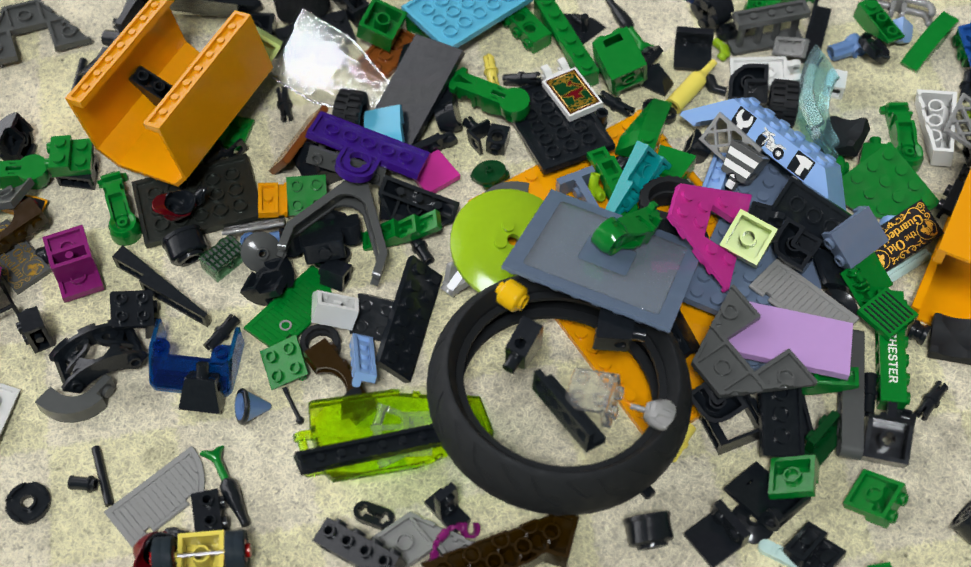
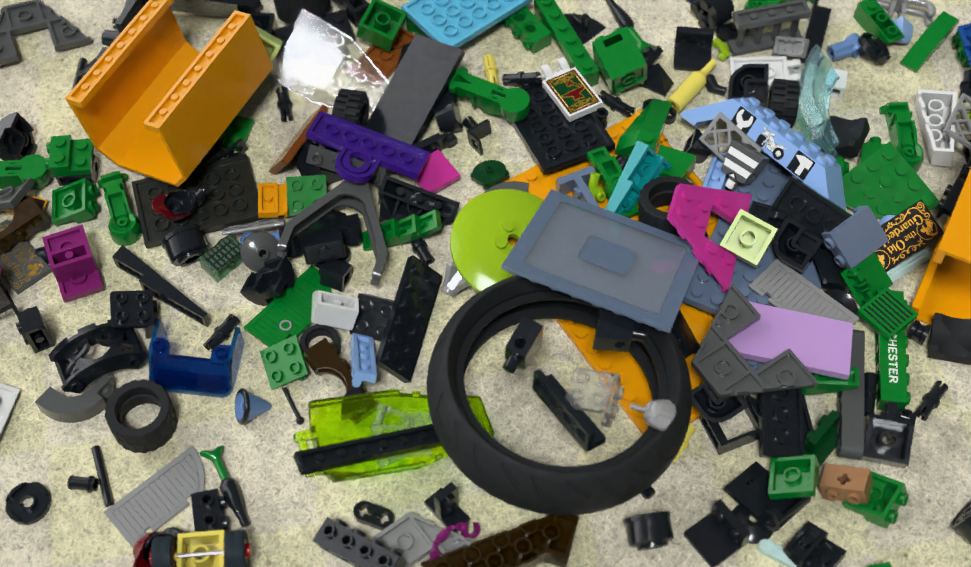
black slope [129,65,173,106] -> none
black torso [179,361,225,414] -> none
medium azure slope [364,104,405,142] -> none
black brick [486,123,510,156] -> none
yellow head [495,279,530,312] -> none
green piece [591,201,663,256] -> none
none -> green plate [52,178,98,226]
none -> black tyre [105,379,178,453]
none -> medium nougat brick [819,463,873,504]

